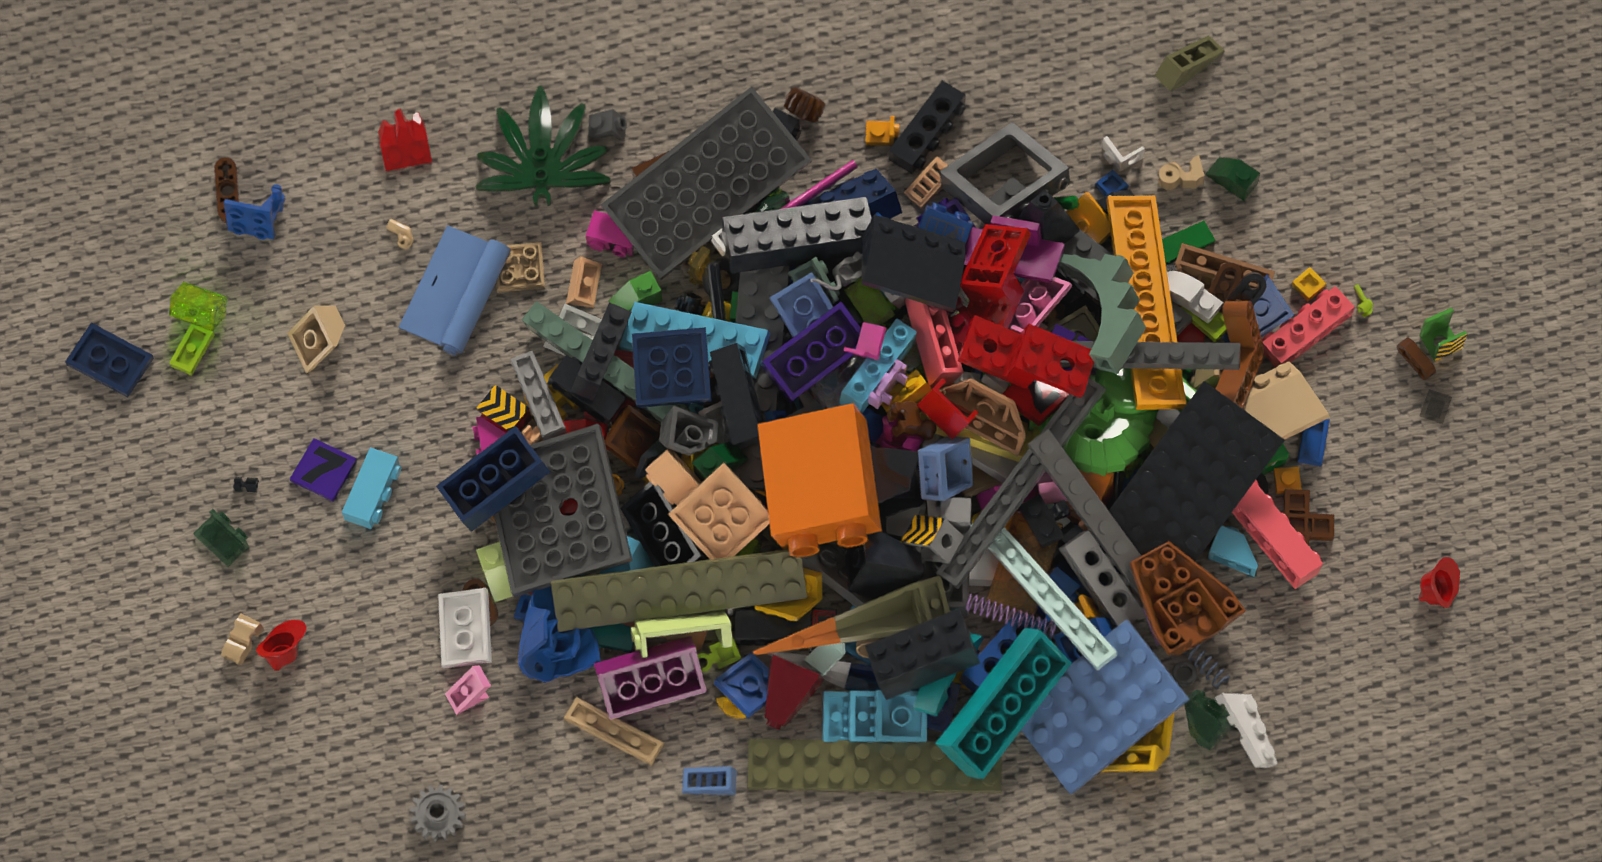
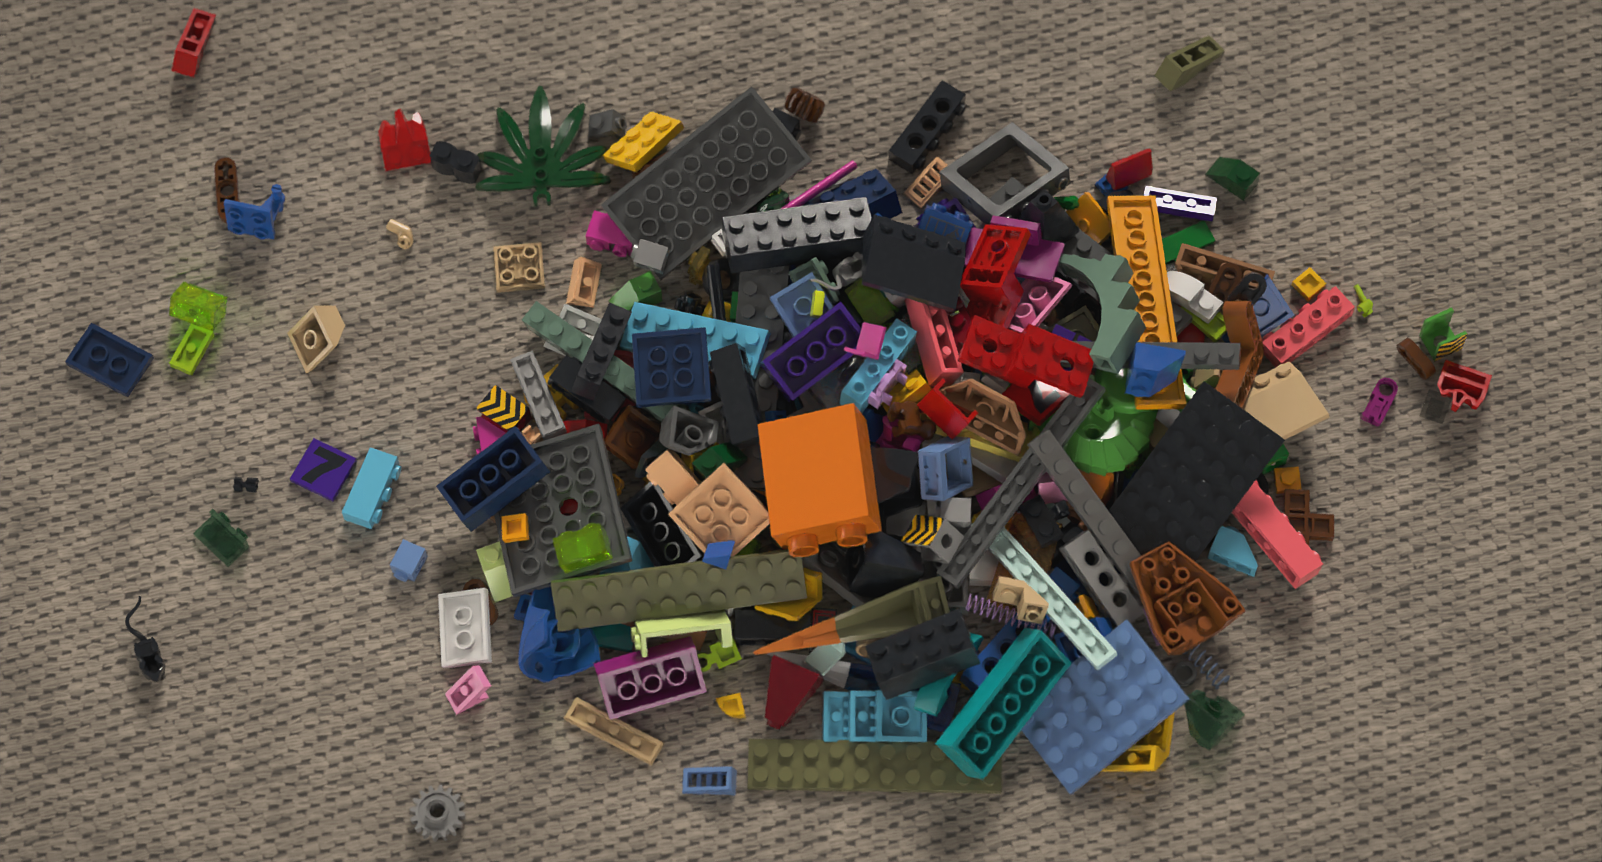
tan leg [221,613,264,665] -> none
red piece [256,619,307,671] -> none
medium blue door [398,225,511,356] -> none
blue plate [714,652,769,718] -> none
light orange bracket [865,116,899,146] -> none
white bracket [1102,136,1145,172] -> none
tan leg [1158,155,1204,190] -> none
white wing [1215,693,1277,768] -> none
blue tile [1297,419,1330,467] -> none
red piece [1418,557,1460,608] -> none
none -> black animal [125,596,166,682]
none -> red slope [171,8,216,78]
none -> medium blue brick [390,539,428,582]
none -> black brick [429,141,482,184]
none -> light orange plate [501,513,529,543]
none -> clear neon green brick [553,523,613,574]
none -> yellow plate [603,112,685,172]
none -> light grey brick [631,239,670,274]
none -> blue slope [702,541,735,569]
none -> neon yellow tile [810,290,825,318]
none -> tan slope [993,576,1048,624]
none -> red slope [1106,148,1153,190]
none -> blue slope [1125,342,1186,397]
none -> plate [1144,186,1217,222]
none -> magenta piece [1360,378,1398,426]
none -> red plate [1437,360,1492,412]

